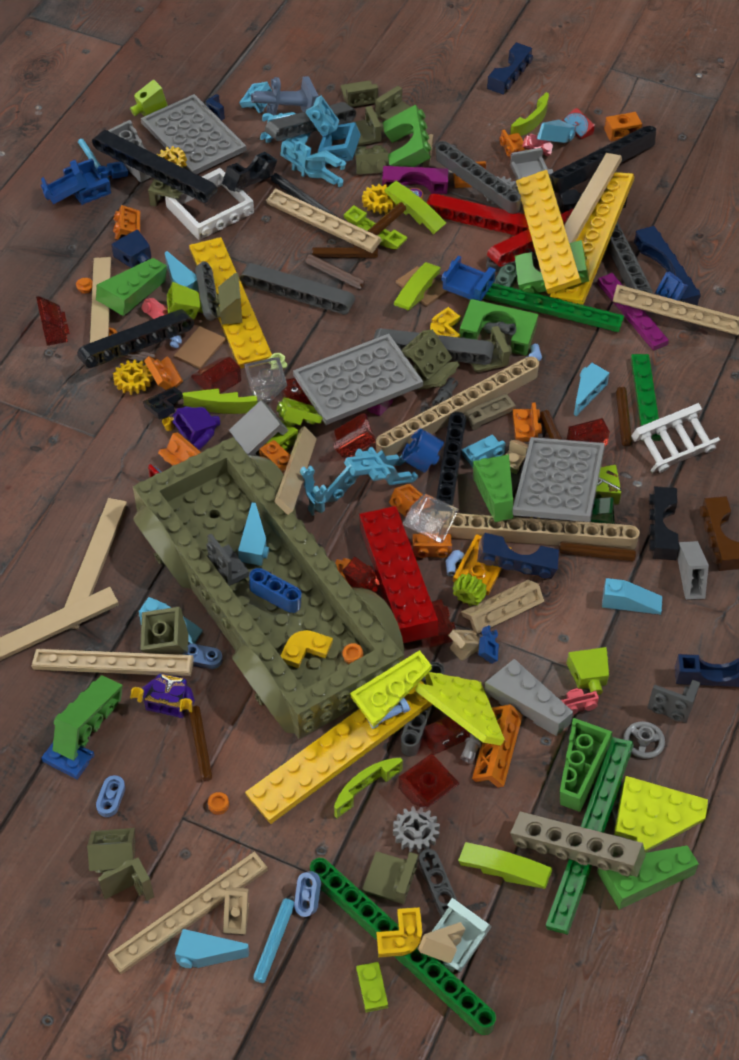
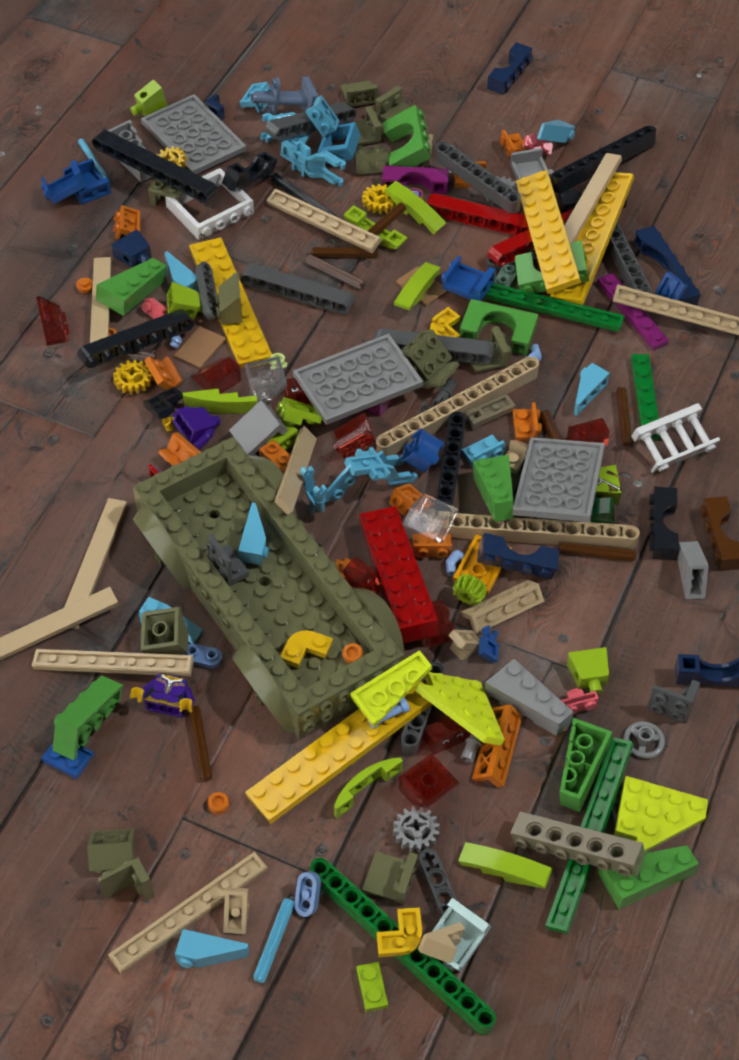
medium blue plate [96,775,125,817] -> none
blue plate [97,162,128,179] -> none
blue beam [249,568,301,613] -> none
dark grey pin [484,322,516,335] -> none
lime slope [510,92,549,136] -> none
slope [562,108,595,139] -> none
medium azure slope [602,578,662,615] -> none
orange brick [604,112,642,142] -> none

